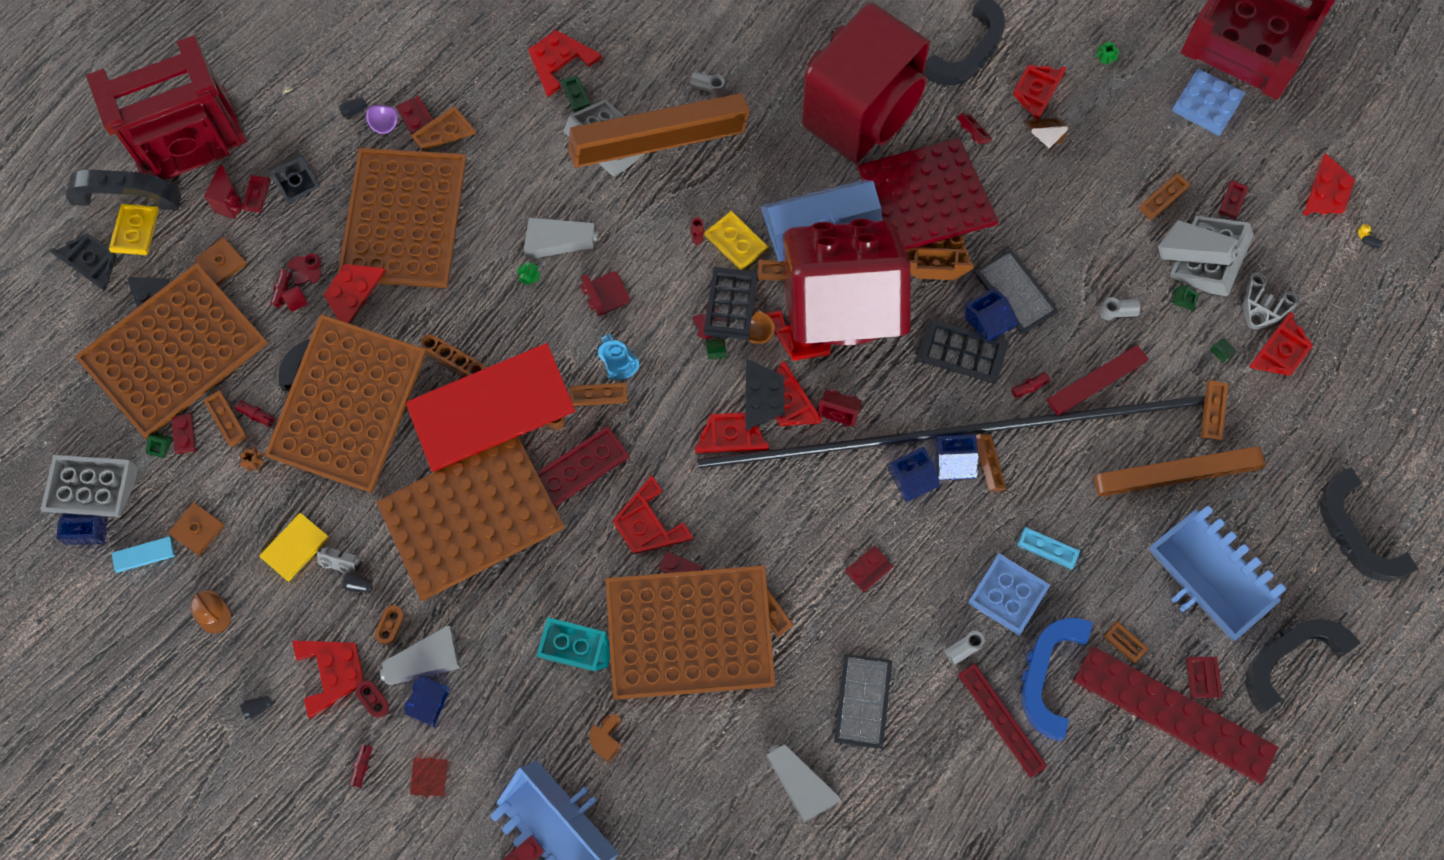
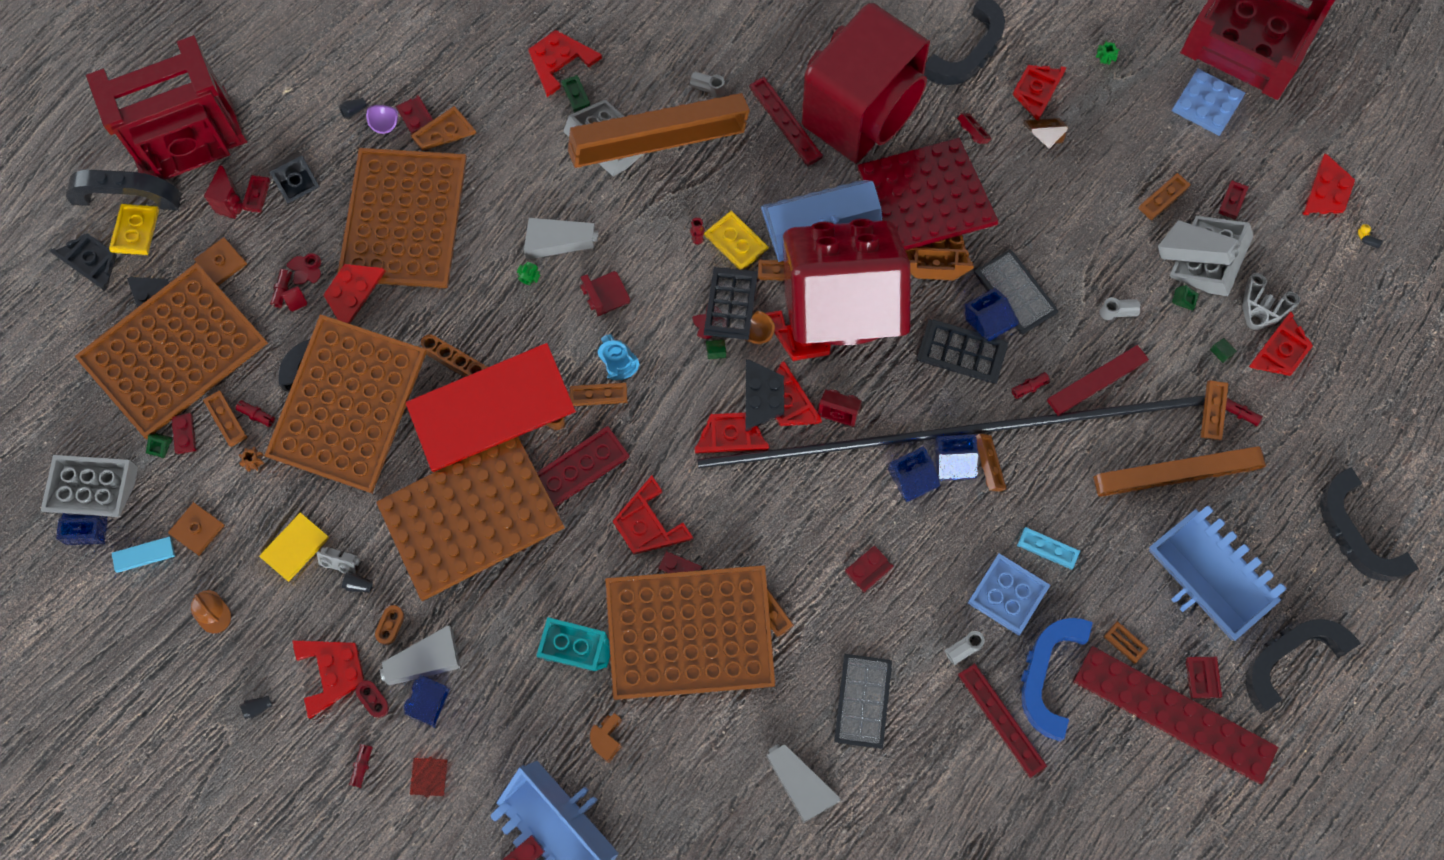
none -> dark red tile [749,77,823,167]
none -> dark red pin [1226,398,1263,427]

